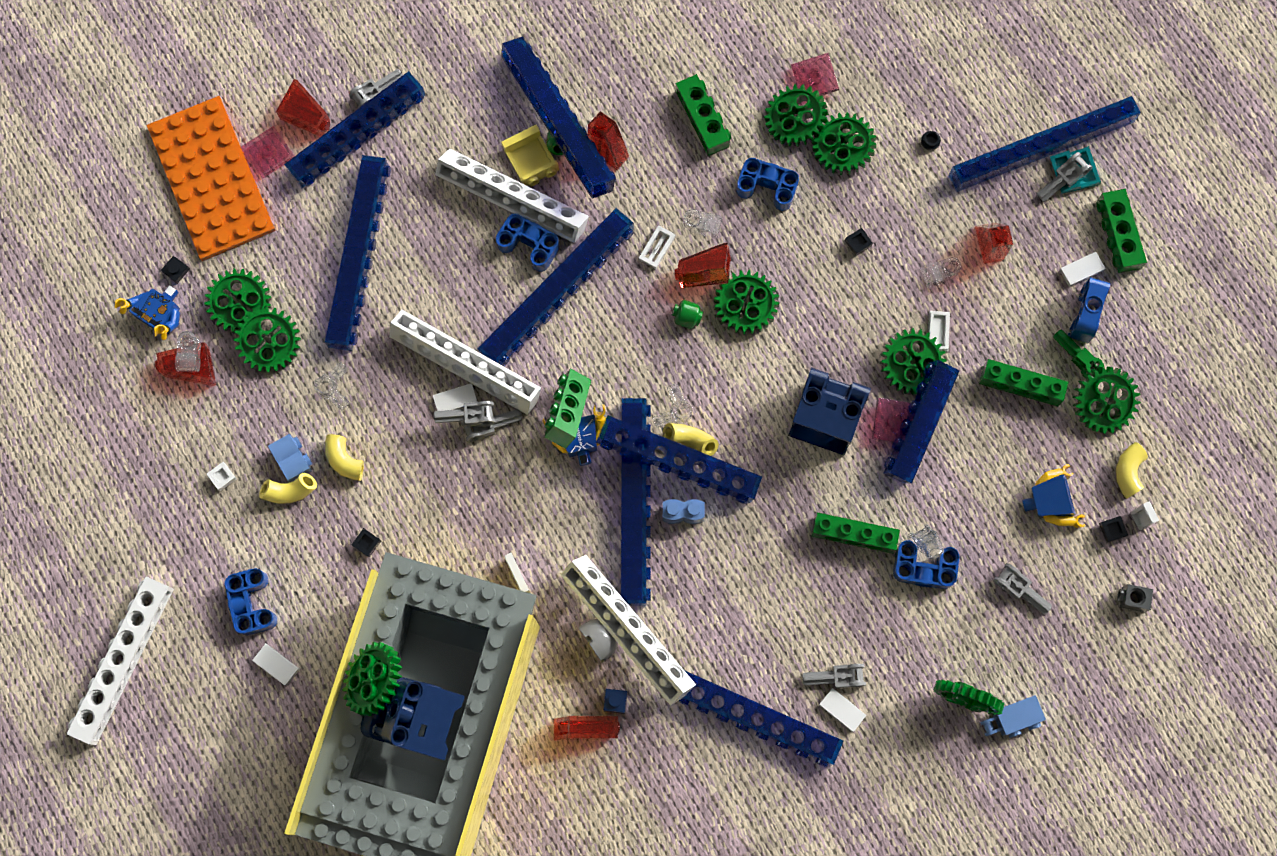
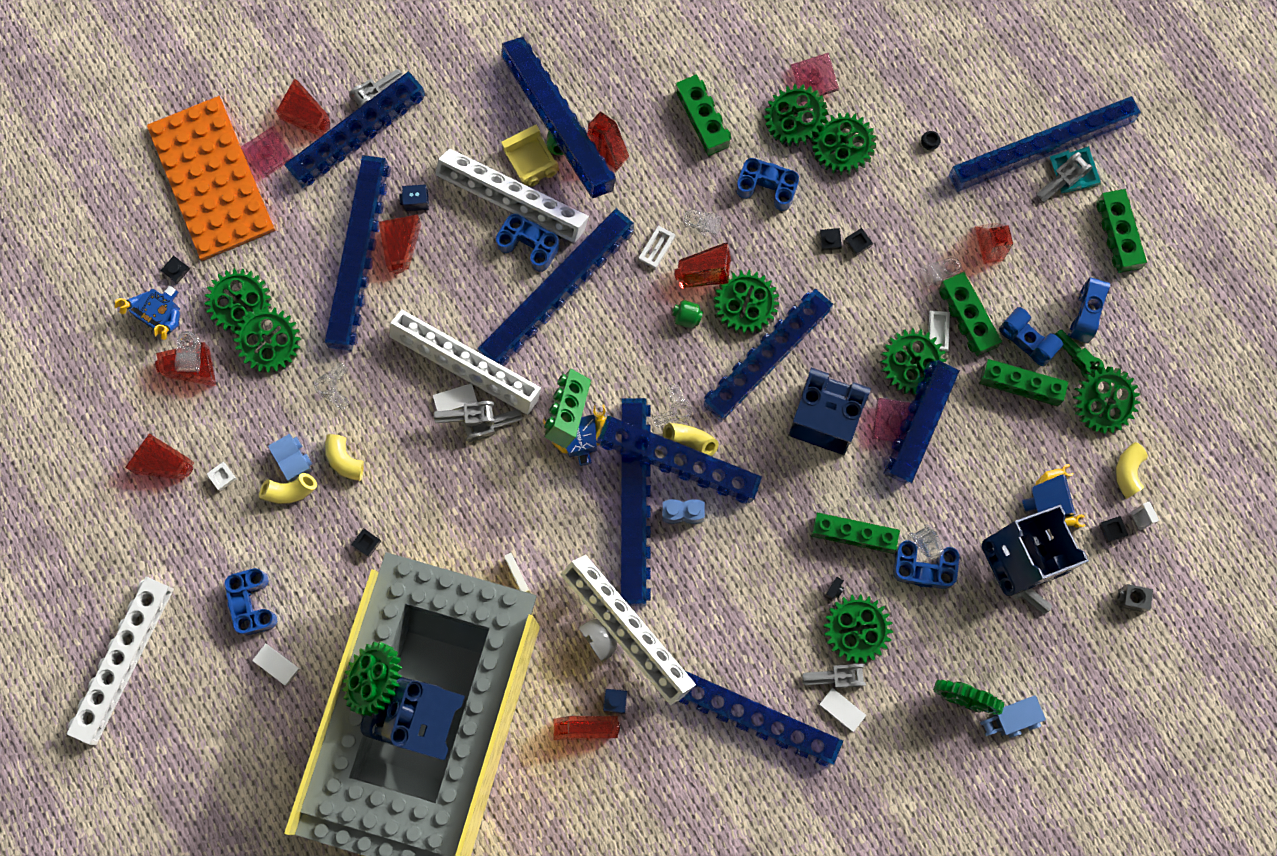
white tile [1059,252,1106,287] -> none
none -> clear red slope [125,434,195,480]
none -> clear red slope [379,214,421,274]
none -> dark blue brick [399,184,429,212]
none -> clear blue brick [704,288,834,422]
none -> black plate [819,228,842,251]
none -> green gear [823,594,893,664]
none -> black plate [824,577,844,601]
none -> green brick [939,272,1002,357]
none -> dark blue piece [982,505,1089,596]
none -> blue beam [999,307,1063,367]

